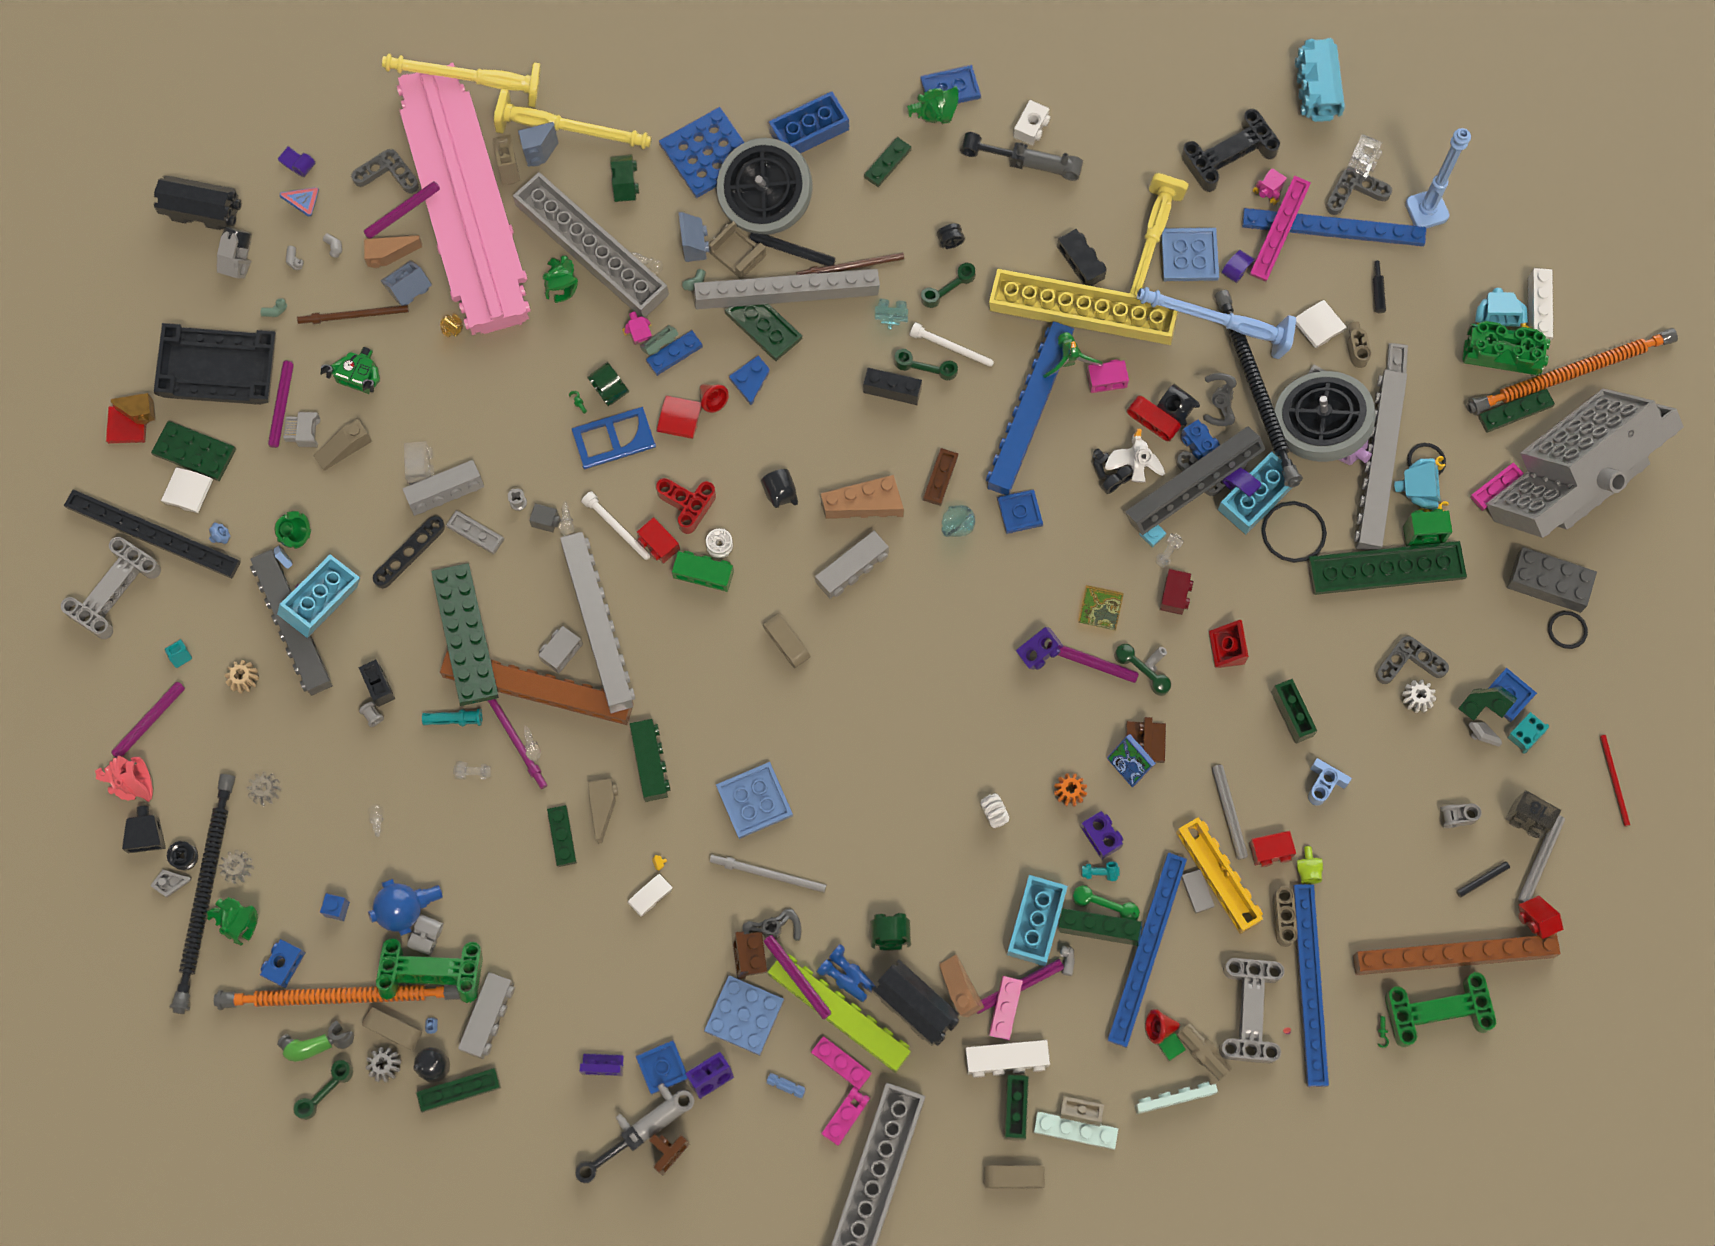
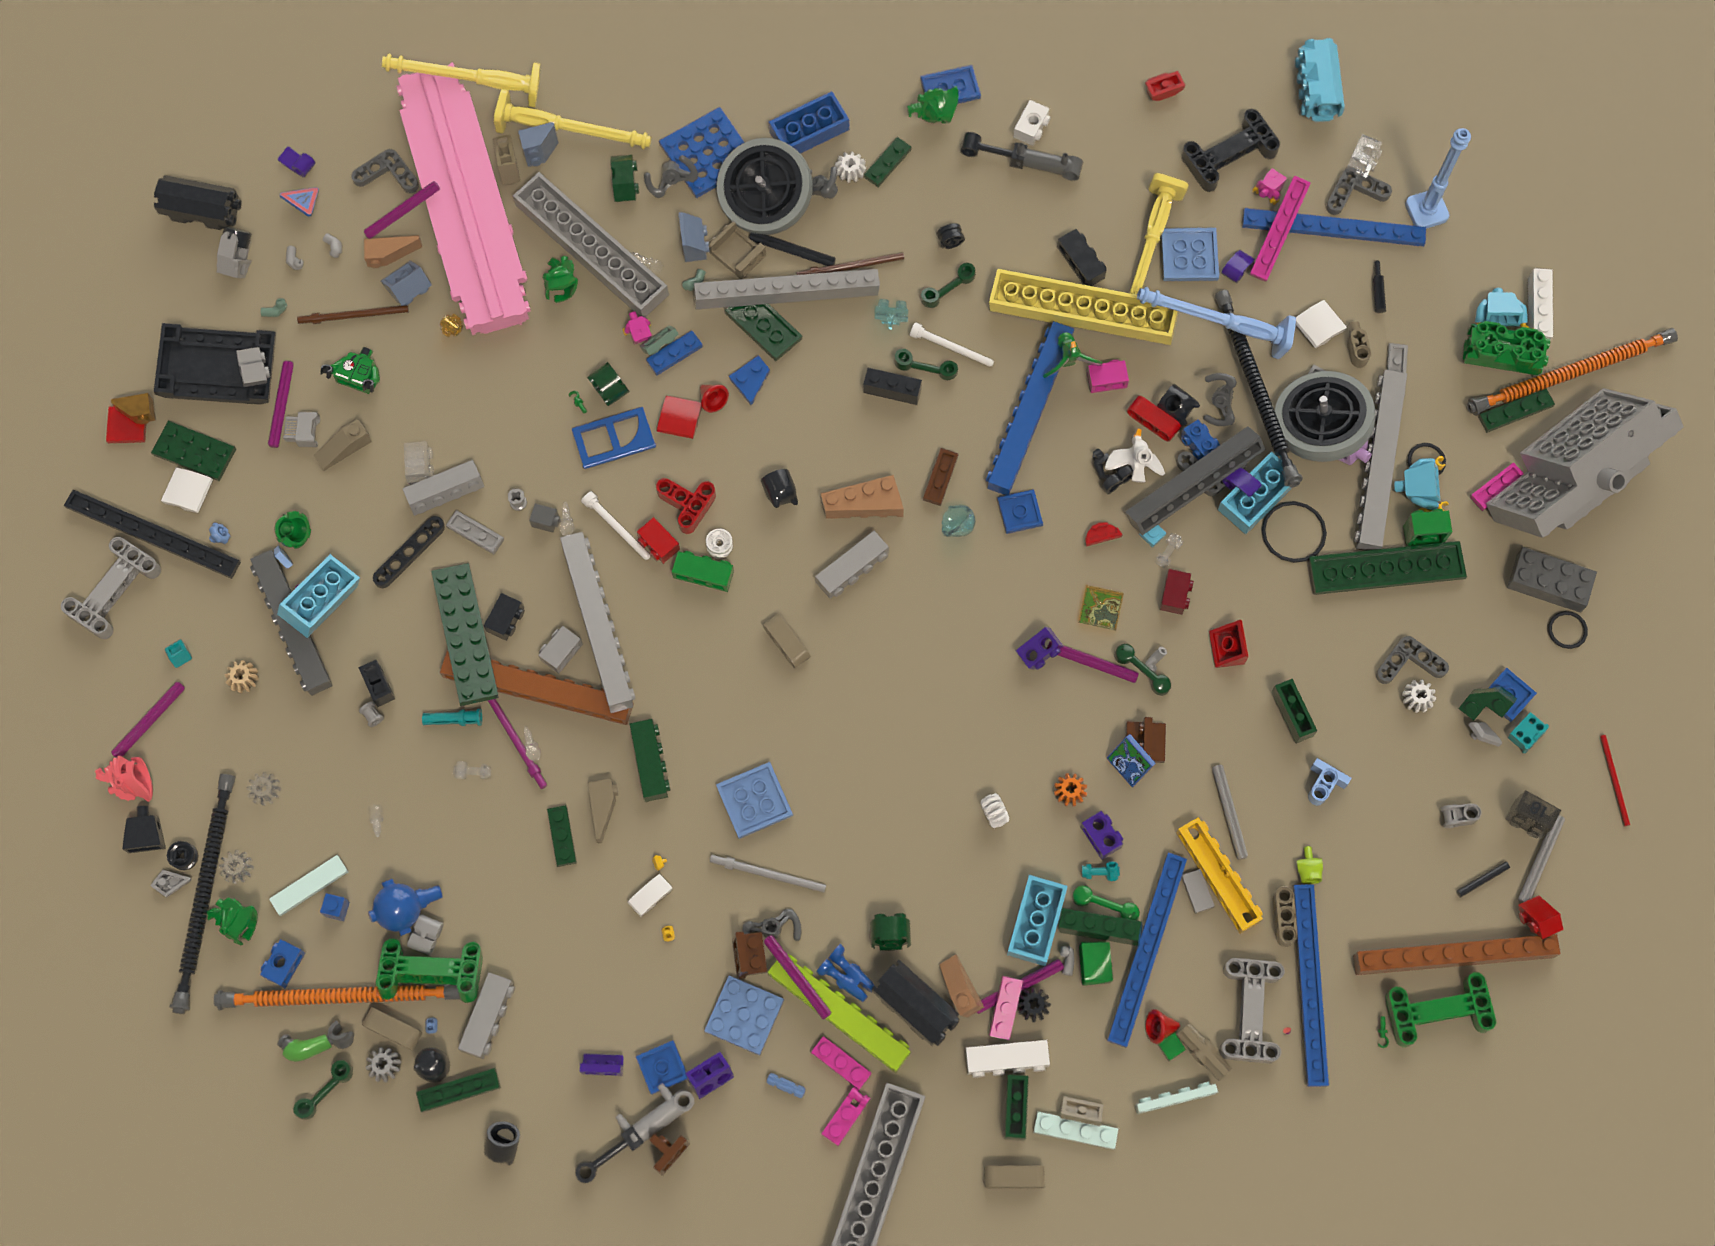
red brick [1249,831,1296,867] -> none
none -> light grey brick [236,347,270,387]
none -> light aqua tile [269,855,348,916]
none -> black brick [484,593,525,641]
none -> black piece [484,1121,520,1165]
none -> dark grey piece [644,155,698,198]
none -> yellow rock [662,925,675,942]
none -> dark grey piece [809,166,838,199]
none -> white gear [835,151,866,183]
none -> black gear [1017,987,1051,1023]
none -> green piece [1079,942,1113,986]
none -> red plate [1085,522,1123,547]
none -> red slope [1145,71,1185,101]

